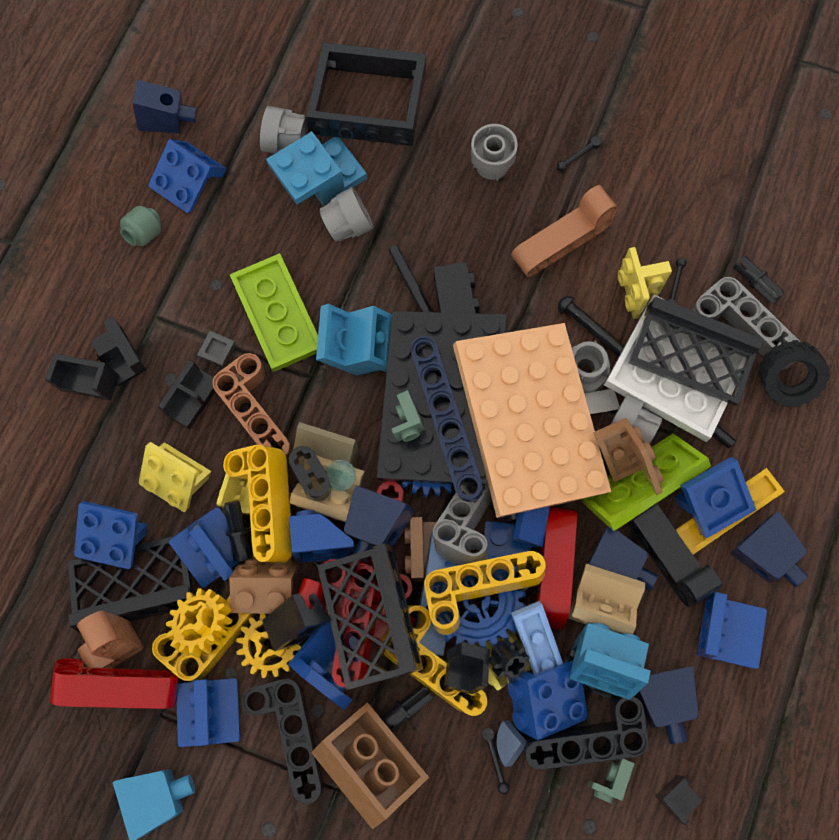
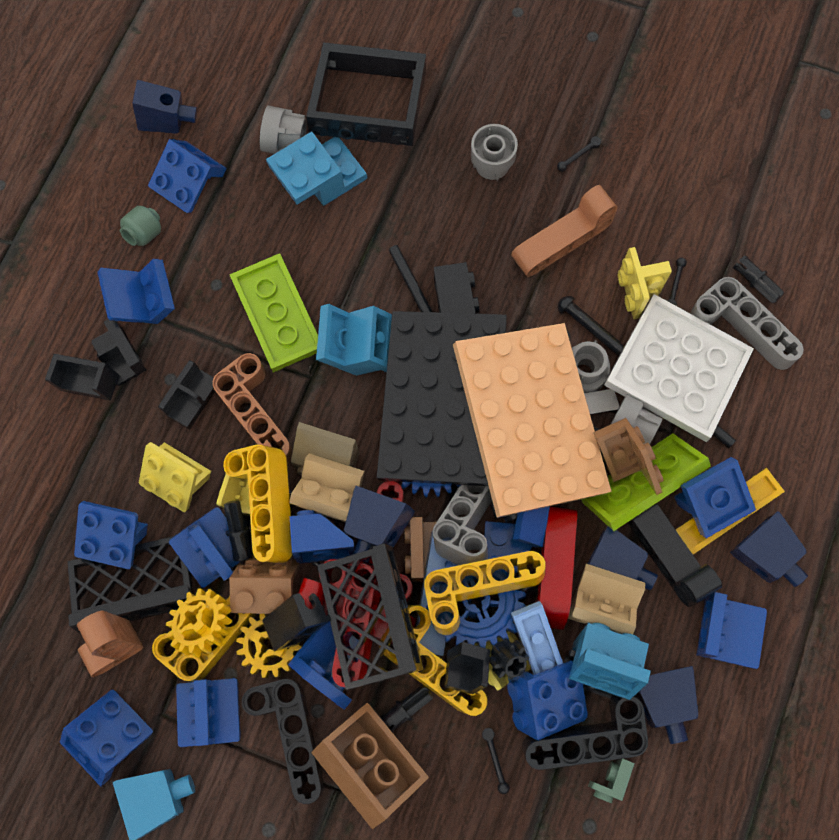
red beam [50,658,178,709] -> none
dark grey tile [197,331,236,369] -> none
black beam [289,446,332,501] -> none
light grey piece [320,187,374,242] -> none
clear light blue piece [326,460,356,491] -> none
sand green bracket [391,390,425,442] -> none
dark blue beam [411,336,483,502] -> none
sand blue tile [497,721,527,767] -> none
black fence [628,296,764,406] -> none
black panel [655,775,702,825] -> none
black tyre [758,340,830,407] -> none
none -> blue bracket [60,690,153,787]
none -> blue bracket [98,259,175,324]

